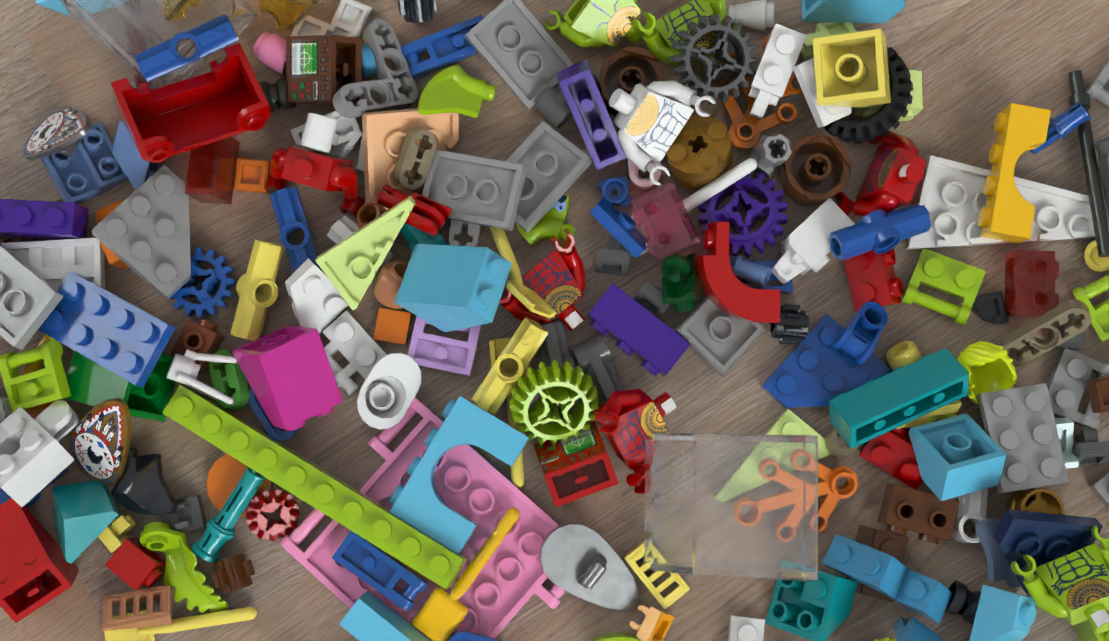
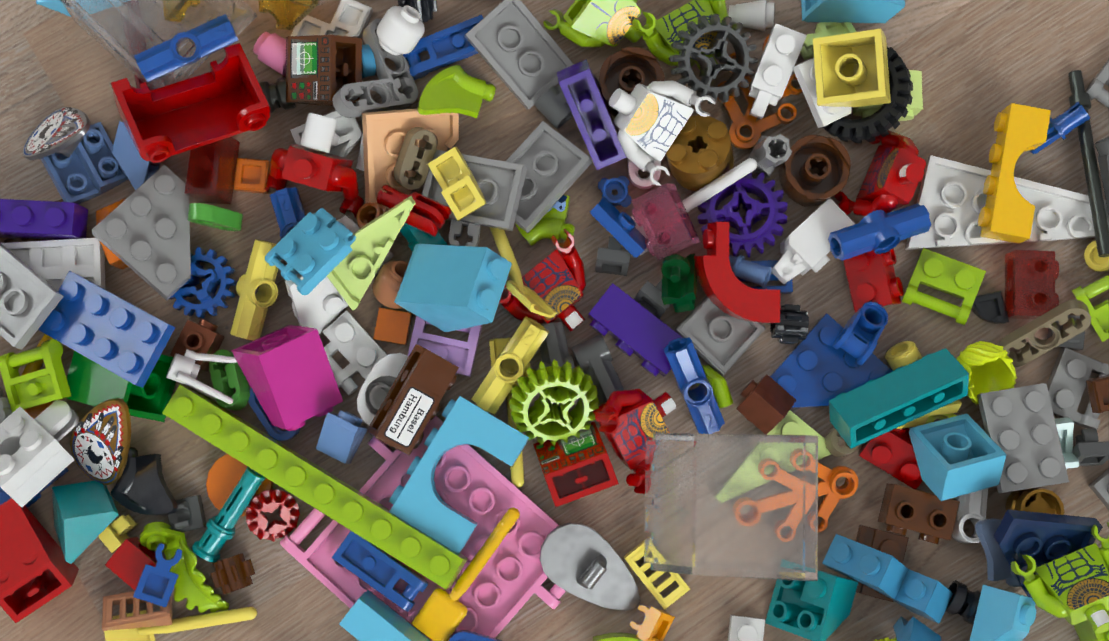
none -> blue plate [133,543,182,607]
none -> bright green beam [187,203,243,231]
none -> medium azure plate [265,208,356,295]
none -> medium blue slope [316,410,368,464]
none -> reddish brown brick [367,344,459,455]
none -> white head [376,5,425,55]
none -> light yellow slope [427,147,487,221]
none -> blue piece [663,337,725,435]
none -> lime arm [696,365,733,408]
none -> copper brick [736,374,796,435]

